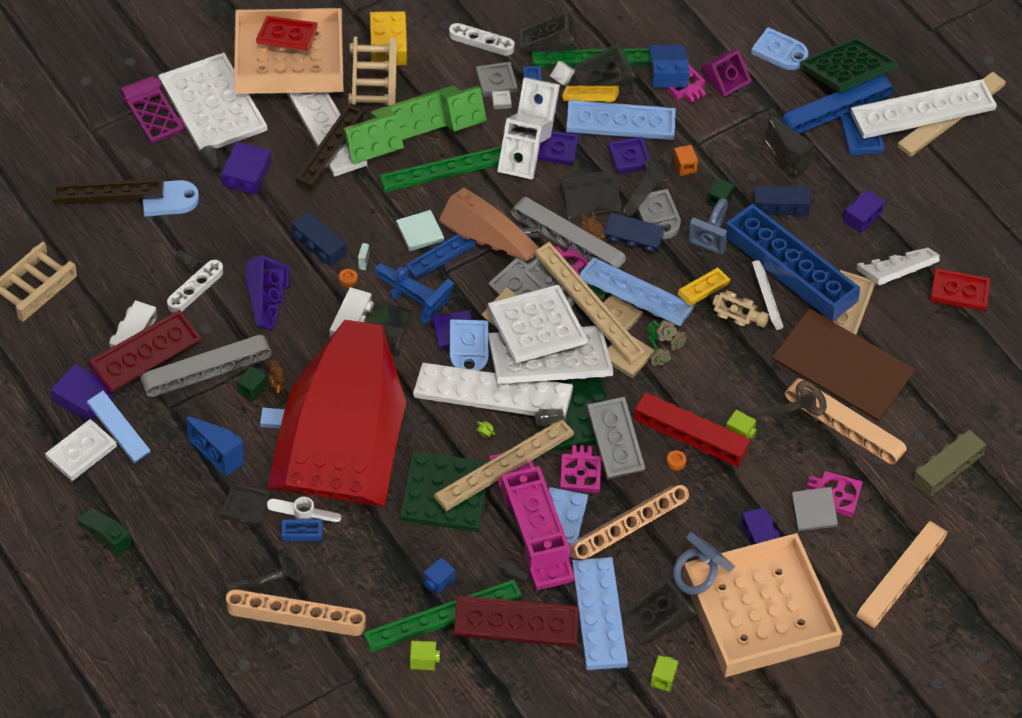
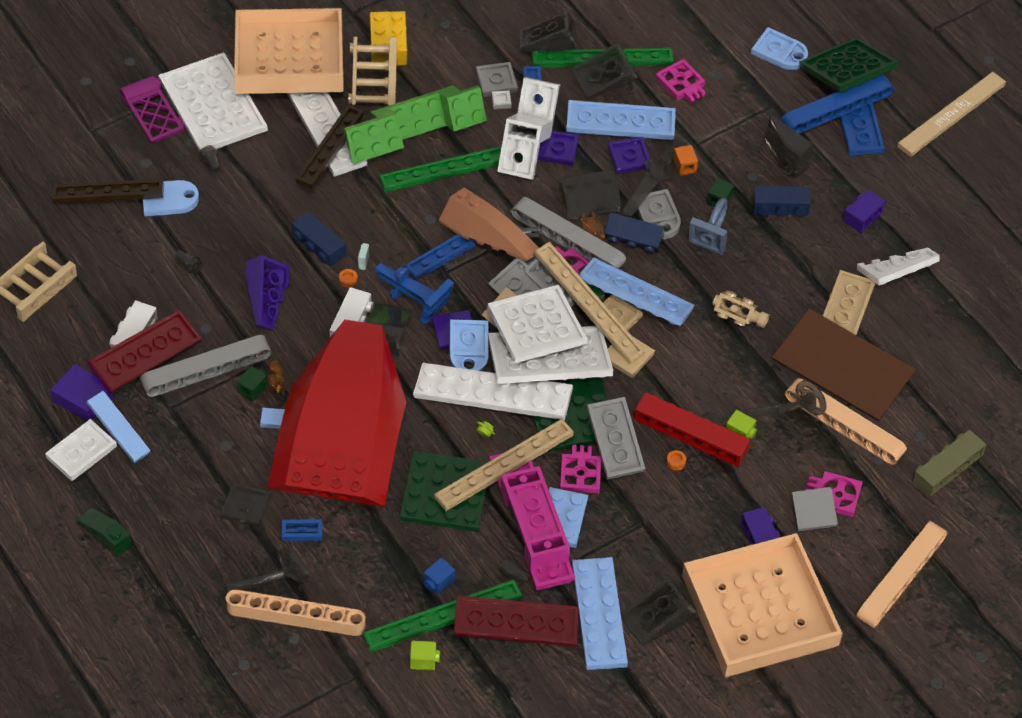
white beam [167,260,223,313] -> none
blue slope [186,416,244,477] -> none
dark purple brick [221,142,271,194] -> none
red tile [256,16,318,51] -> none
white piece [267,497,341,522] -> none
light aqua tile [396,210,444,251] -> none
white beam [449,23,514,56] -> none
clear smoke cone [535,409,565,428] -> none
white plate [550,61,575,86] -> none
yellow plate [563,86,619,102] -> none
light nougat beam [569,485,689,560] -> none
dark tan plant [647,320,687,366] -> none
blue slope [649,45,690,88] -> none
lime brick [650,655,679,692] -> none
sand blue tile [673,532,735,595] -> none
yellow plate [678,268,731,306] -> none
magenta slope [701,49,752,97] -> none
blue brick [726,204,860,322] -> none
white tile [752,260,783,330] -> none
white plate [850,79,997,139] -> none
red tile [930,268,991,311] -> none

